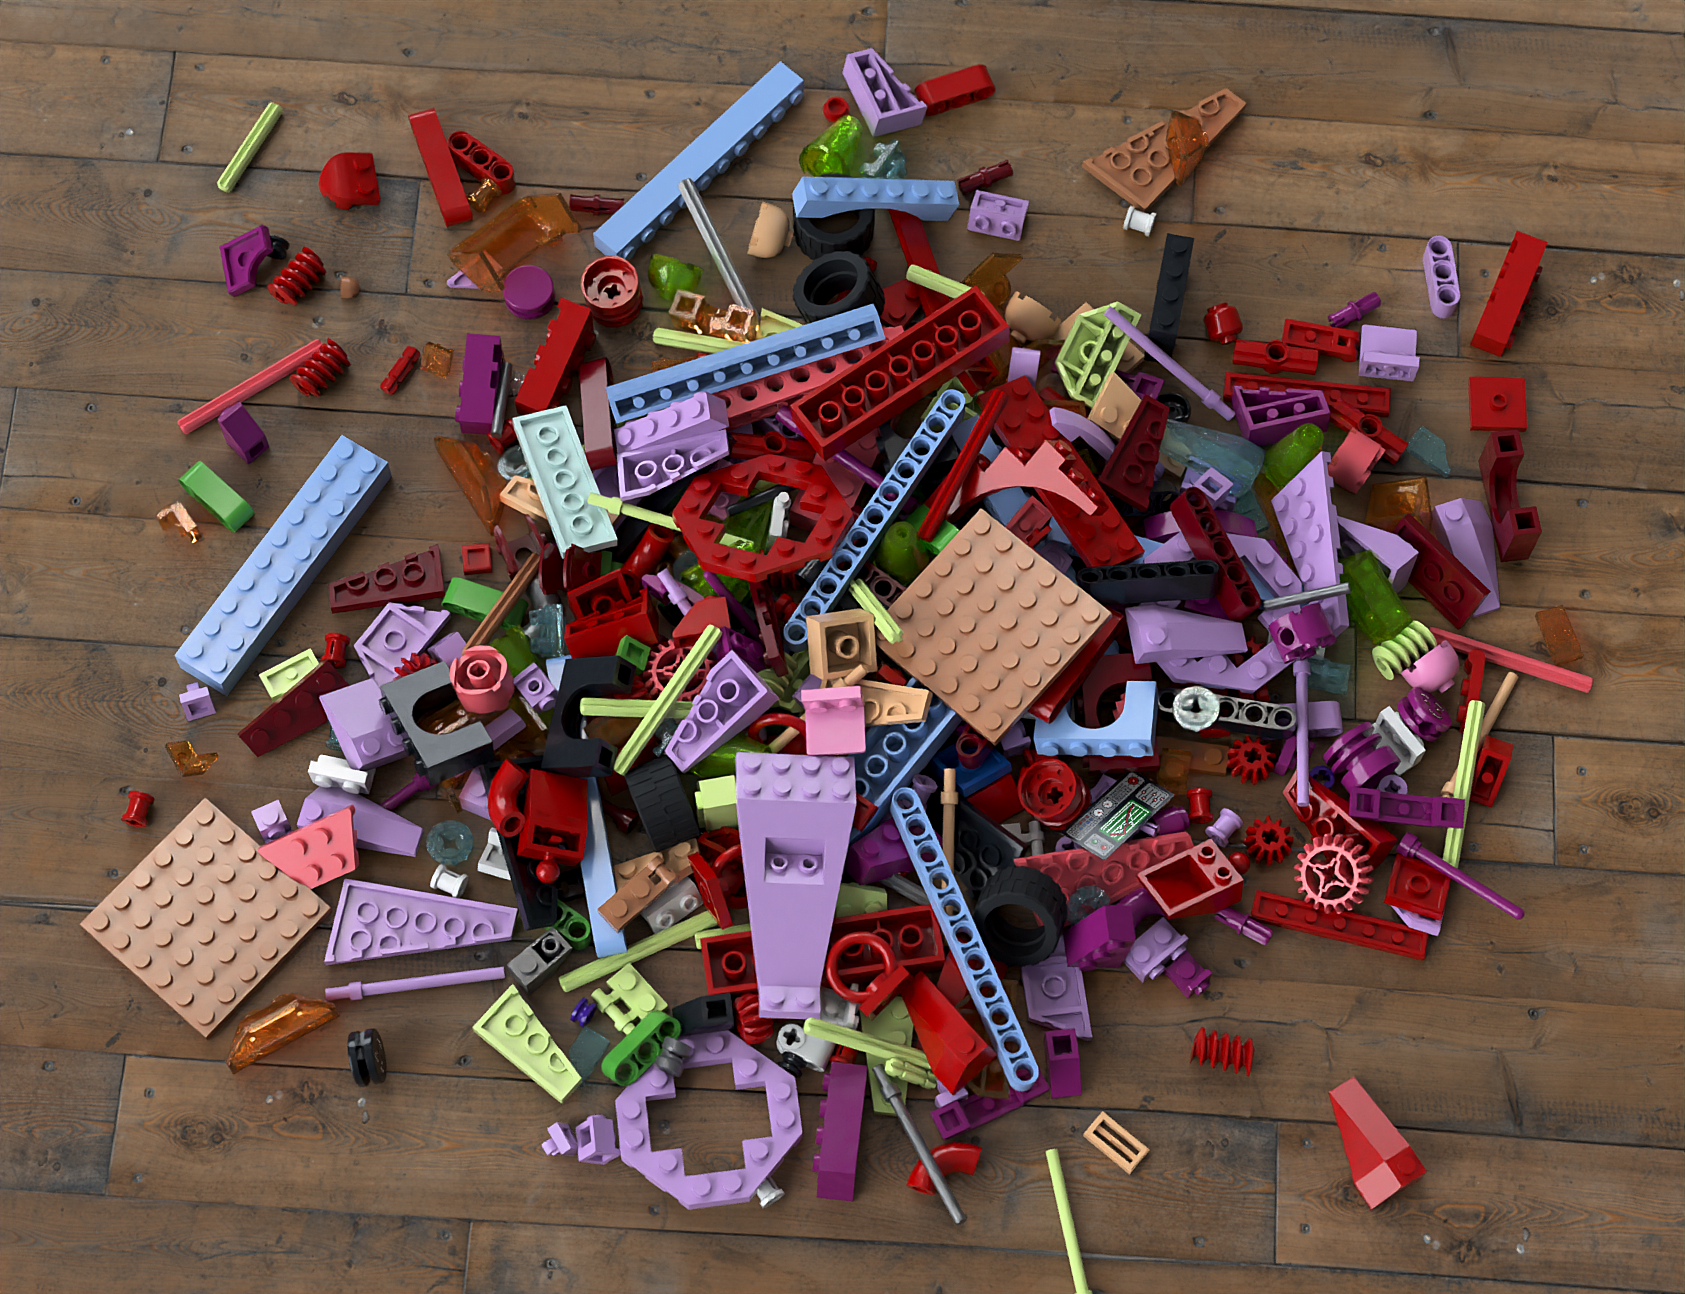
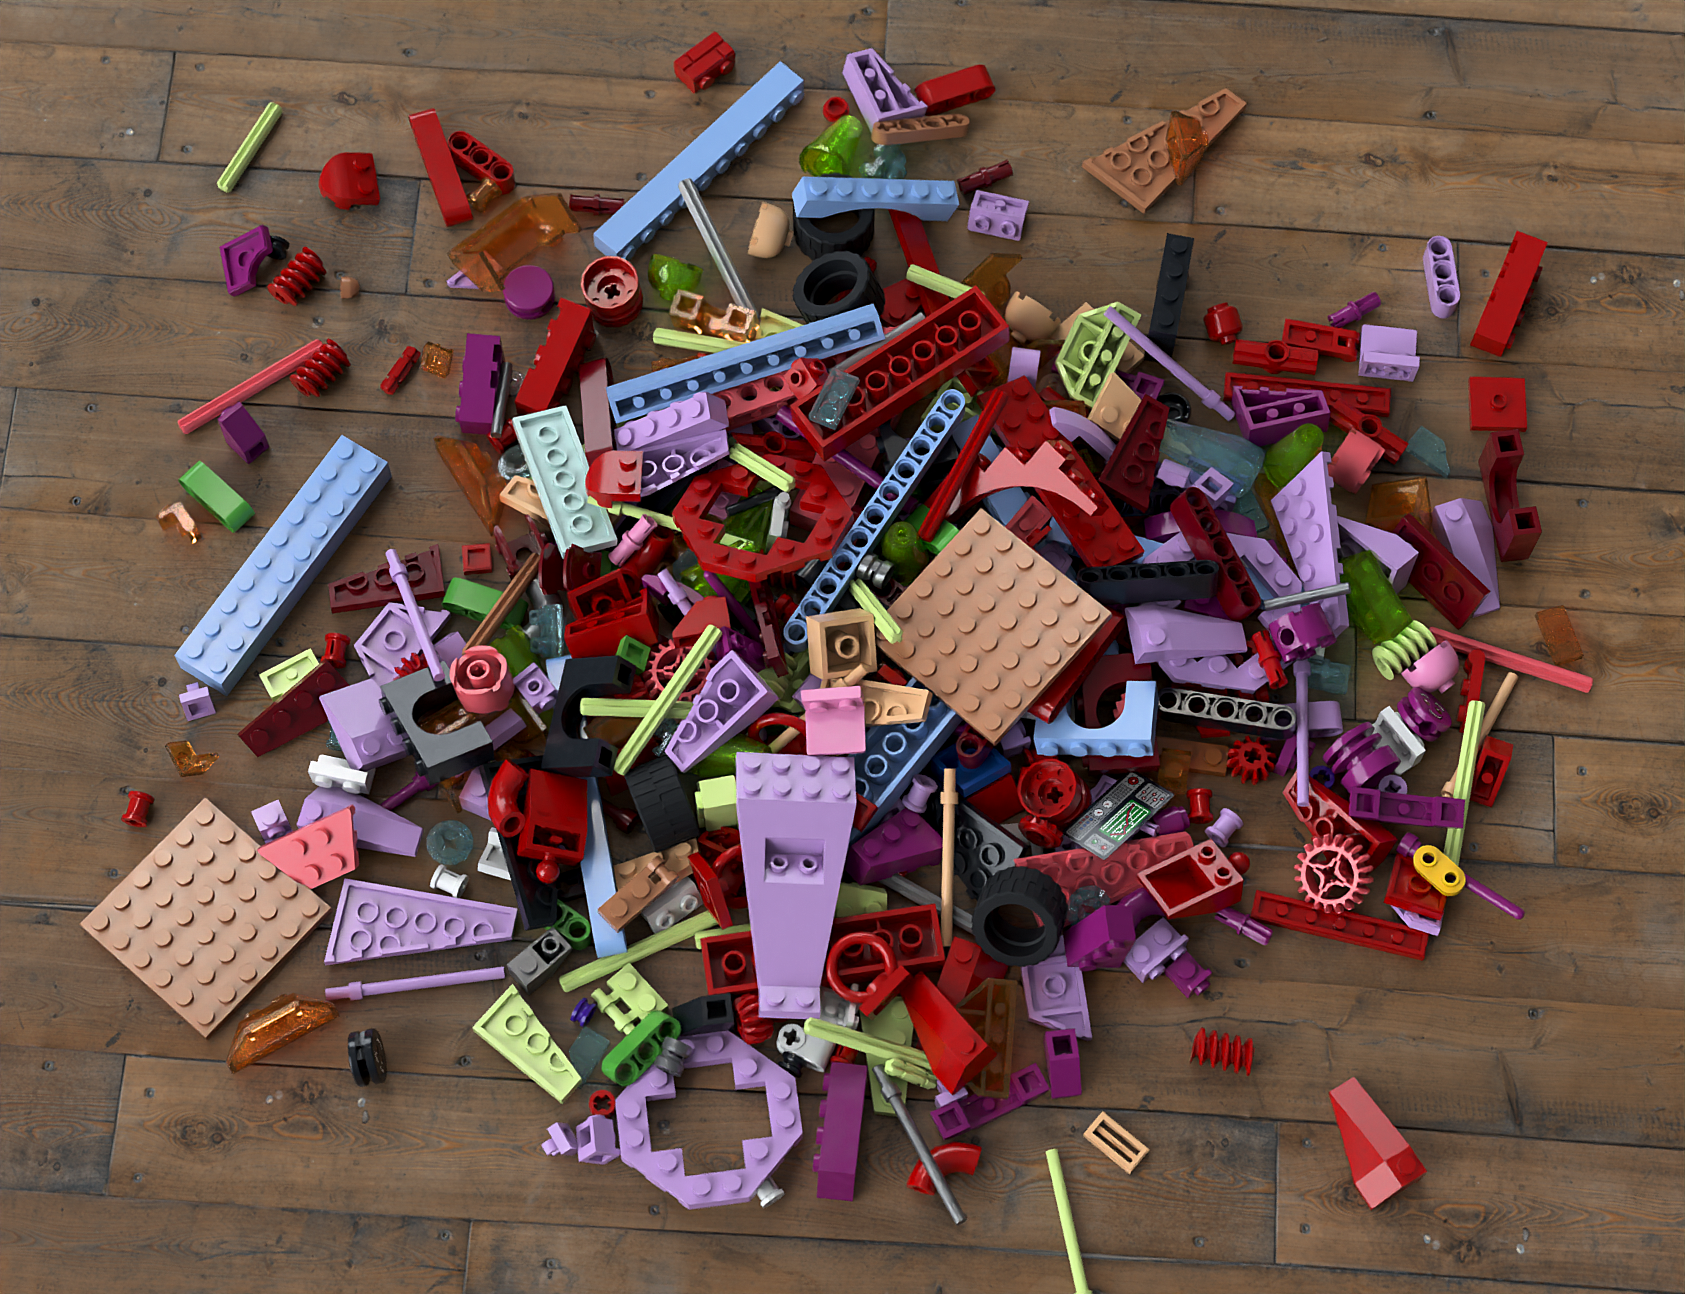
light blue beam [890,787,1039,1091] -> none
white bush [1123,206,1156,237] -> none
clear light blue gear [1172,686,1220,732] -> none
red gear [1243,815,1294,867] -> none
none -> lavender bar [386,549,445,681]
none -> slope [585,450,643,509]
none -> red bush [589,1090,616,1119]
none -> bright pink pin [608,514,657,567]
none -> red brick [674,31,735,94]
none -> yellowish green axle [729,443,796,492]
none -> red brick [784,357,831,400]
none -> clear light blue plate [809,368,859,430]
none -> light grey piece [828,312,925,378]
none -> flat silver wheel [856,551,895,590]
none -> nougat beam [871,114,969,145]
none -> red gear [1018,816,1063,848]
none -> lavender slope [1157,458,1192,488]
none -> red pin [1251,630,1288,689]
none -> yellow plate [1413,845,1465,896]

